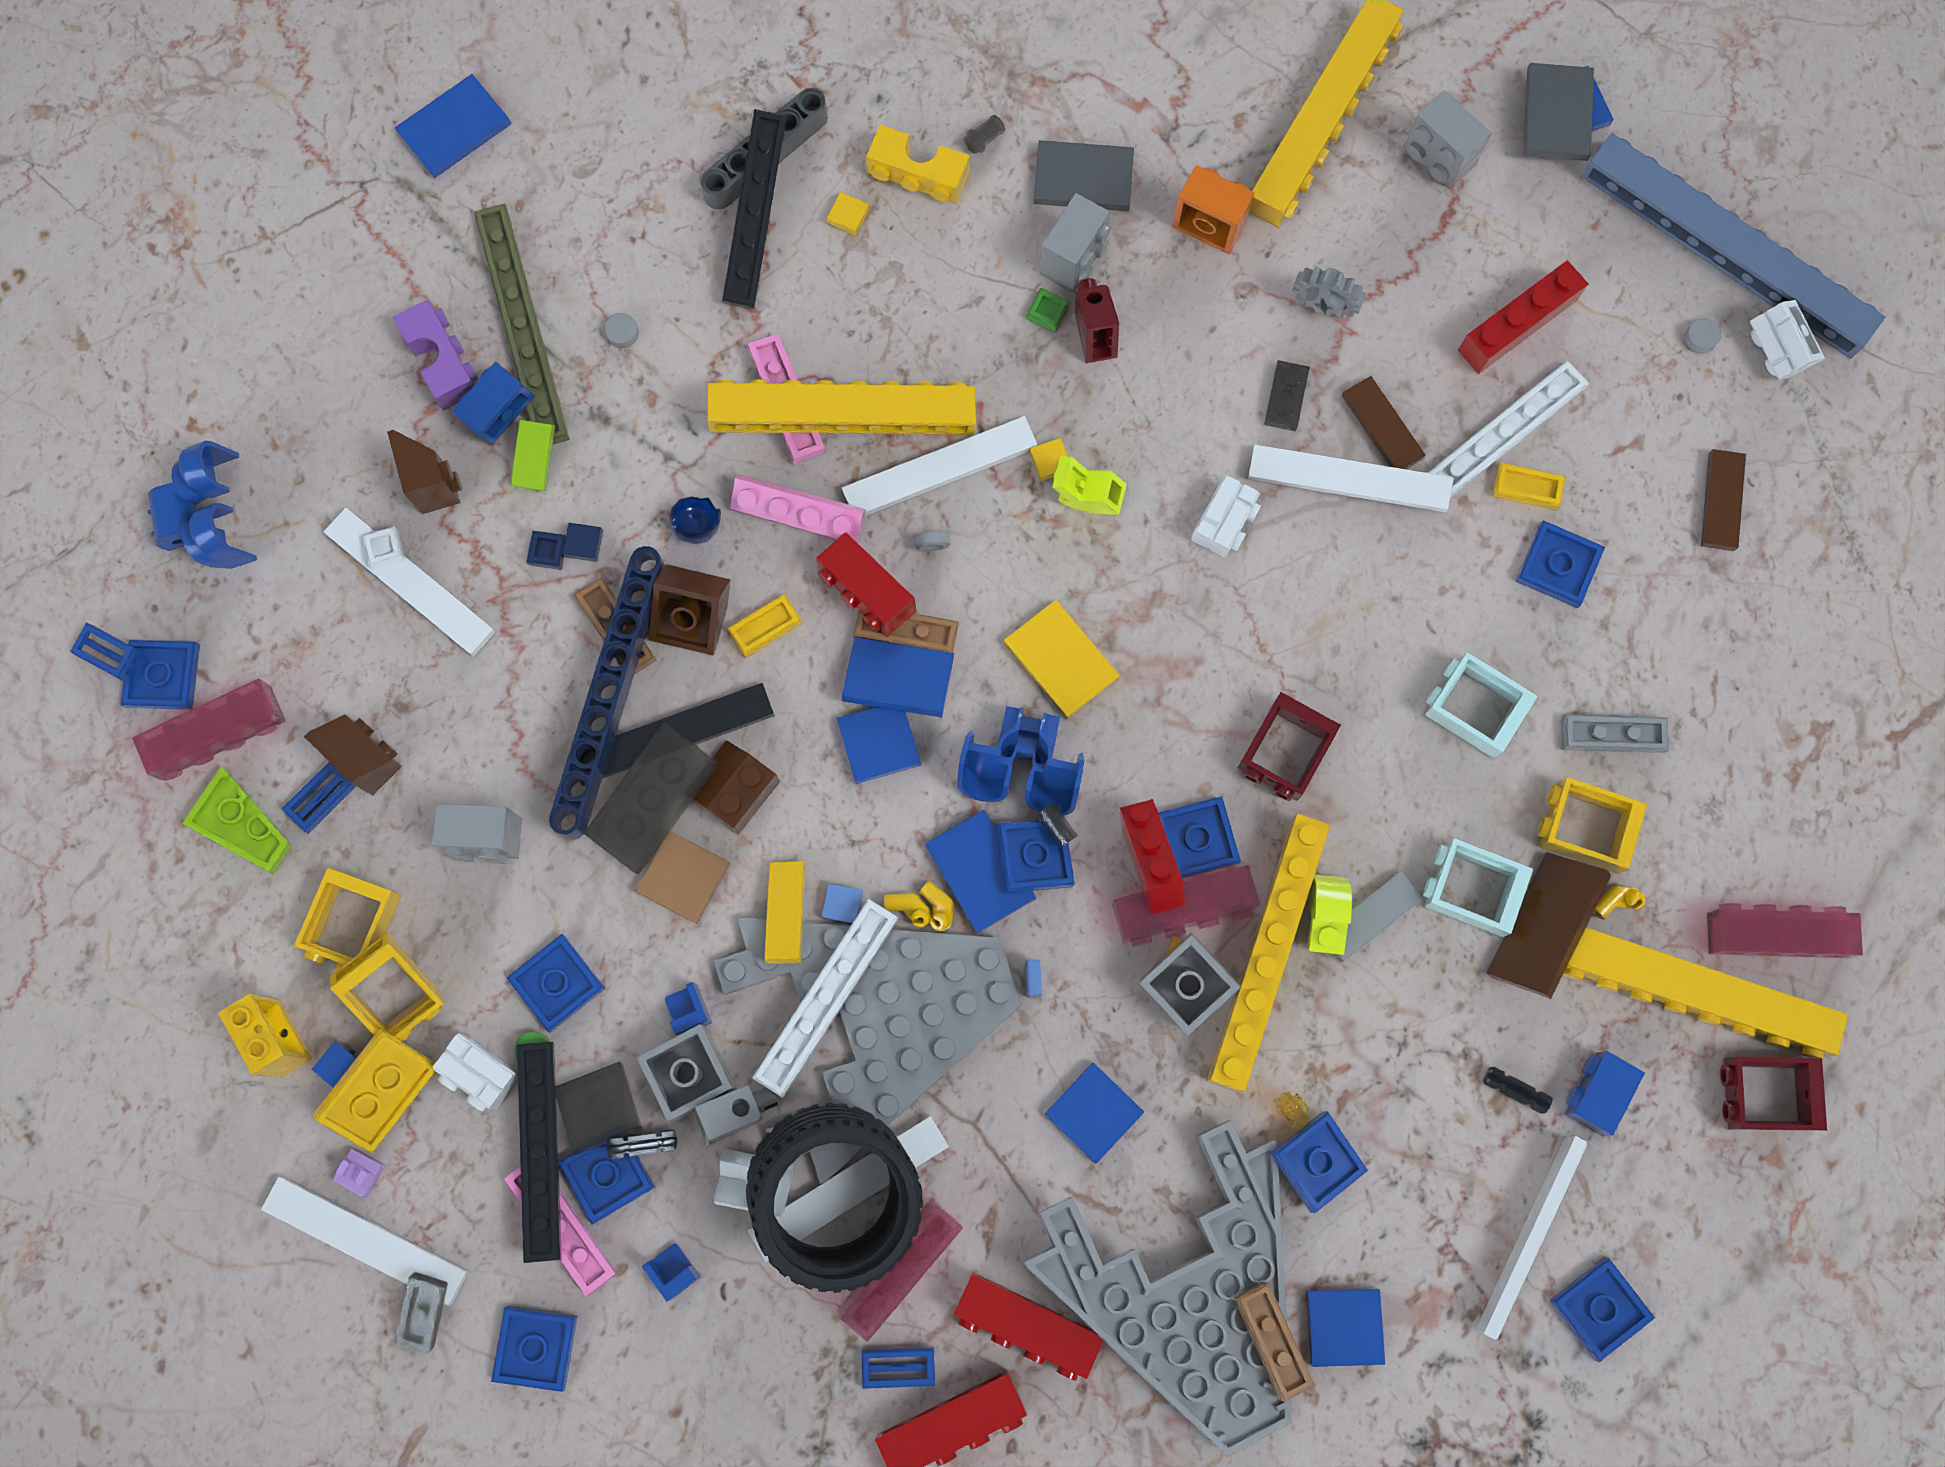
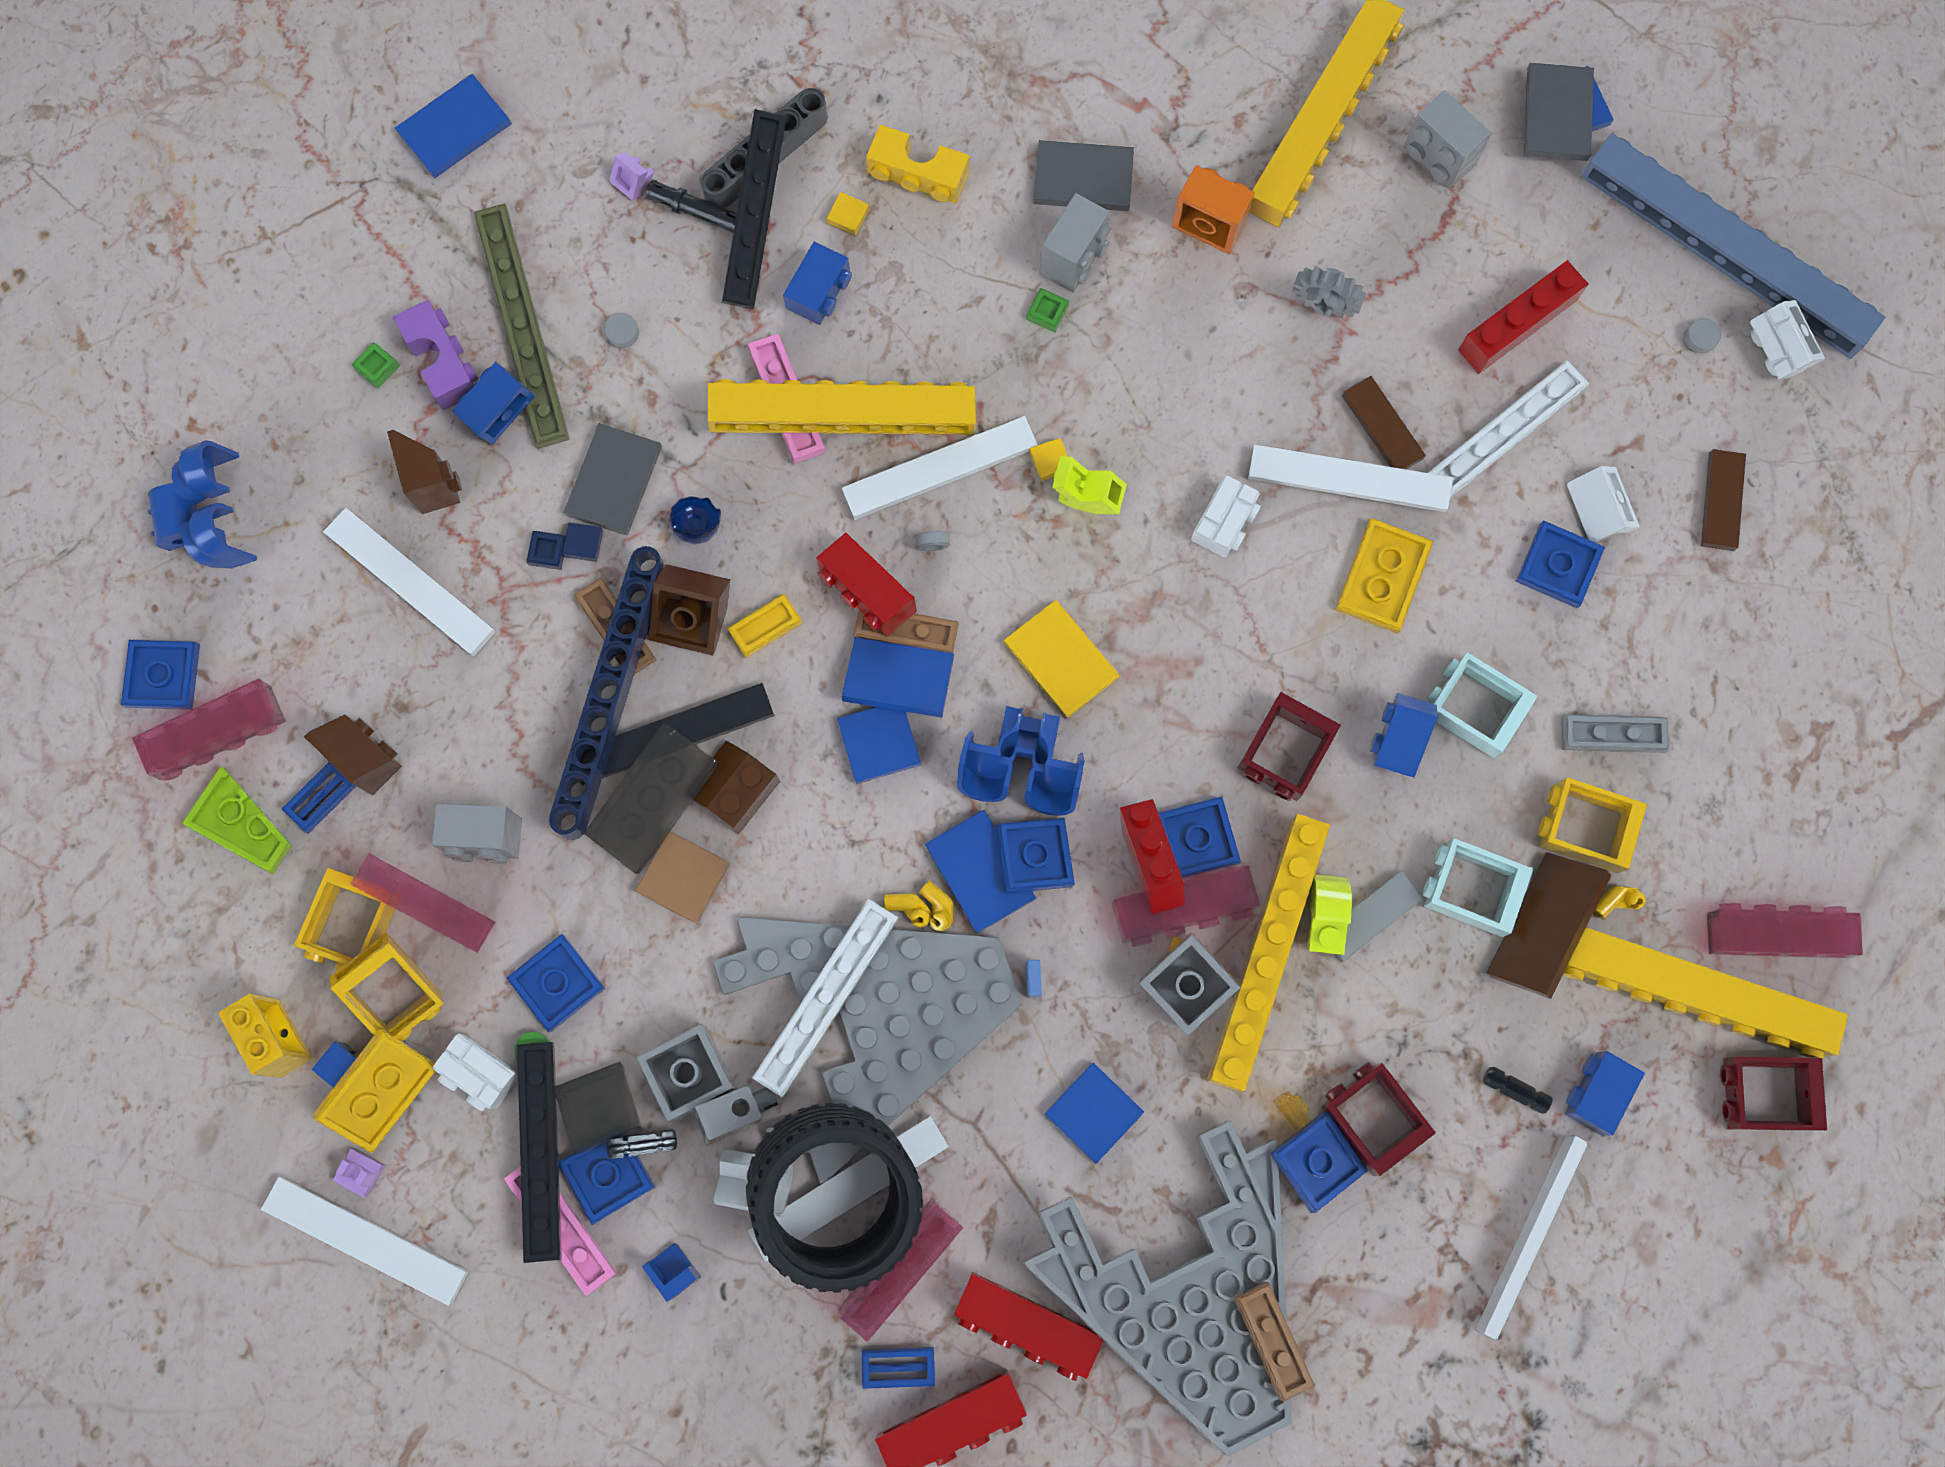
blue tile [70,622,143,682] -> none
white tile [362,526,406,569] -> none
clear smoke plate [395,1272,448,1354] -> none
blue tile [491,1306,578,1392] -> none
lime tile [511,420,555,491] -> none
blue panel [665,982,712,1036] -> none
bright pink plate [730,474,866,542] -> none
yellow tile [765,861,805,964] -> none
medium blue tile [822,883,863,924] -> none
clear smoke pin [964,115,1005,154] -> none
clear smoke pin [1037,802,1078,848] -> none
dark red torso [1075,278,1119,364] -> none
clear smoke plate [1264,360,1310,432] -> none
blue tile [1306,1289,1385,1367] -> none
yellow tile [1492,462,1566,511] -> none
blue tile [1550,1257,1655,1362] -> none
none -> clear pink brick [349,853,495,953]
none -> bright green tile [351,342,401,388]
none -> dark grey tile [564,423,662,536]
none -> lavender tile [609,152,654,201]
none -> black pin [646,179,736,233]
none -> blue brick [783,241,852,325]
none -> dark red window [1321,1062,1436,1176]
none -> yellow tile [1335,518,1434,634]
none -> blue brick [1370,693,1438,778]
none -> white panel [1567,466,1640,543]

